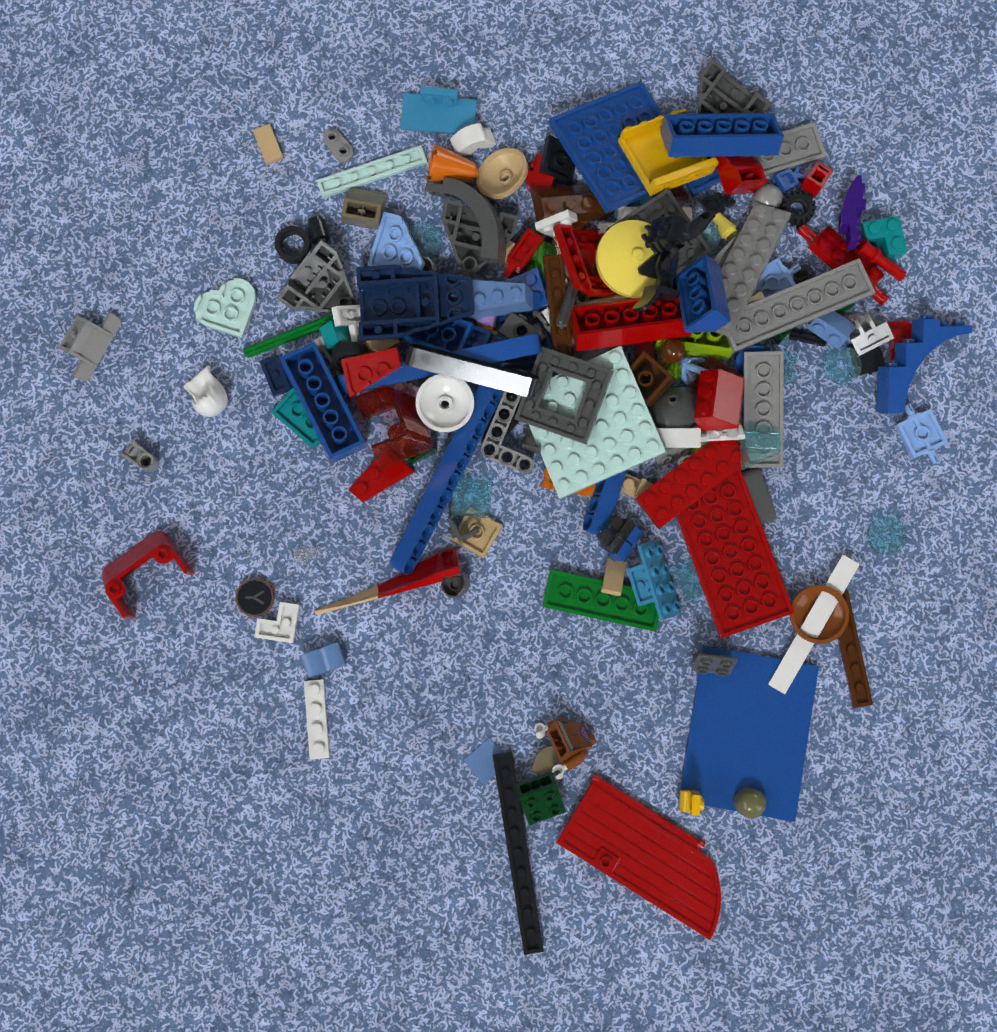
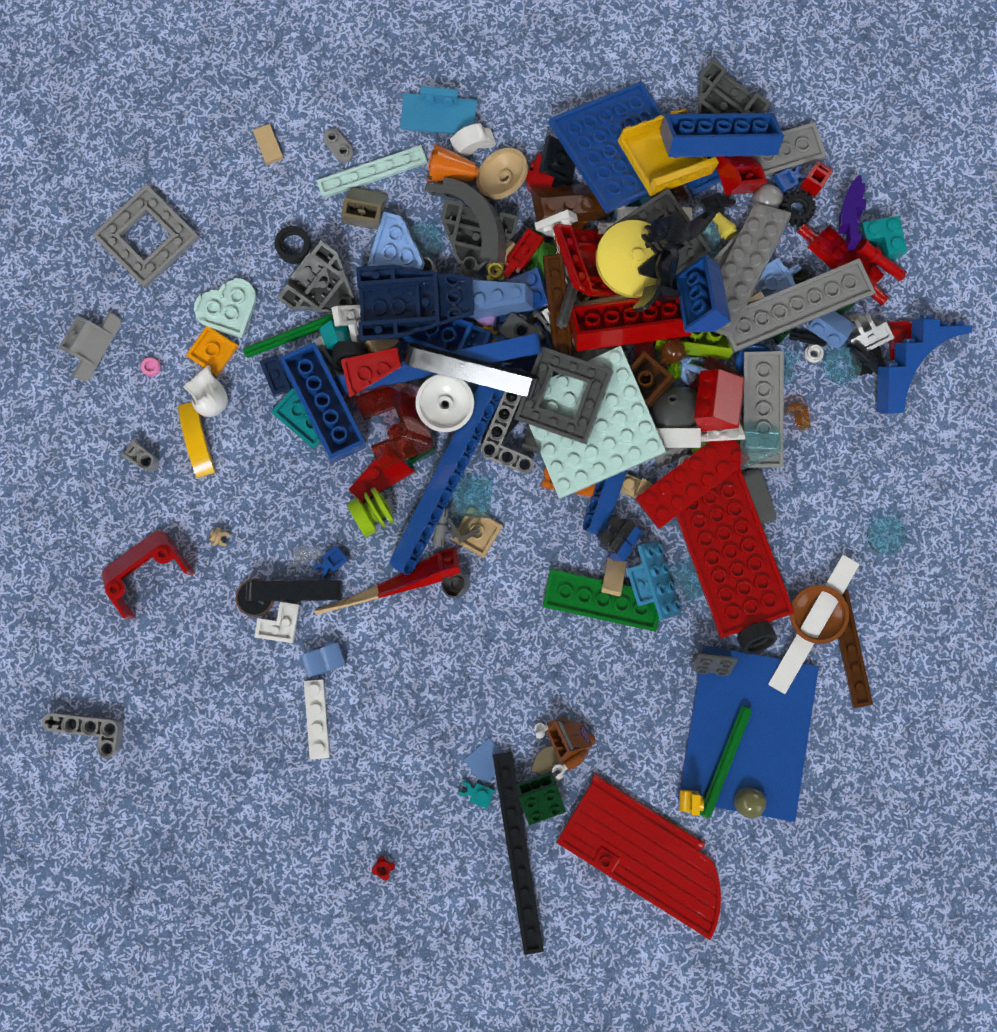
black brick [307,216,330,244] -> none
light blue plate [895,403,948,465] -> none
none -> light grey beam [42,712,123,758]
none -> light grey plate [92,184,200,288]
none -> bright pink tile [141,357,161,377]
none -> yellow slope [178,401,215,478]
none -> light orange tile [186,326,239,377]
none -> tan plate [209,527,230,546]
none -> black beam [246,580,342,602]
none -> blue plate [313,545,349,578]
none -> lime wheel [346,487,395,538]
none -> red plate [372,856,395,881]
none -> light grey pin [432,509,449,547]
none -> teal plate [458,781,495,809]
none -> light yellow plate [486,263,505,281]
none -> green axle [700,706,752,819]
none -> black tyre [737,622,777,654]
none -> clear orange bracket [785,403,811,432]
none -> white plate [804,344,824,363]
none -> black pin [849,342,885,375]

